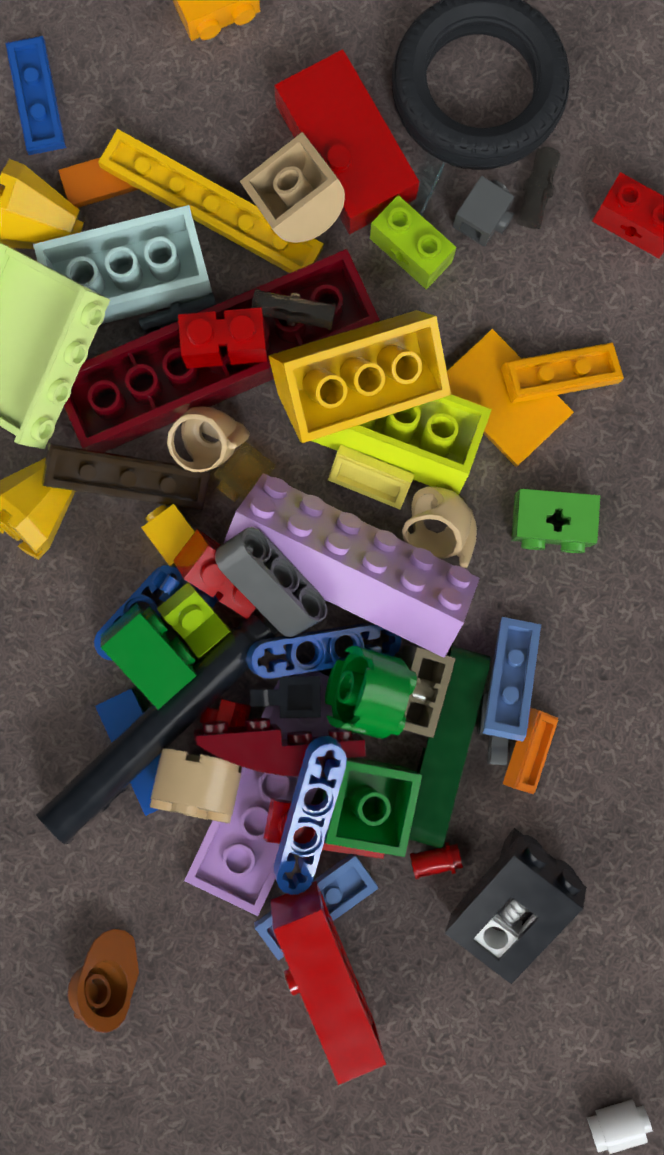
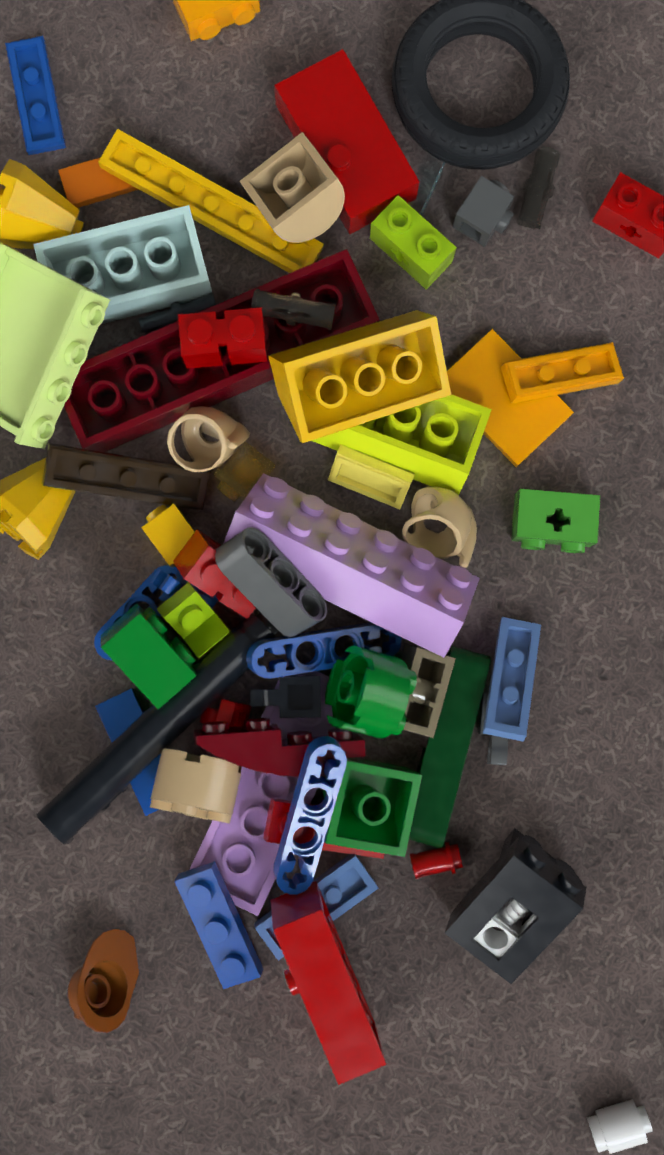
orange tile [503,708,558,794] -> none
none -> blue plate [174,861,263,989]

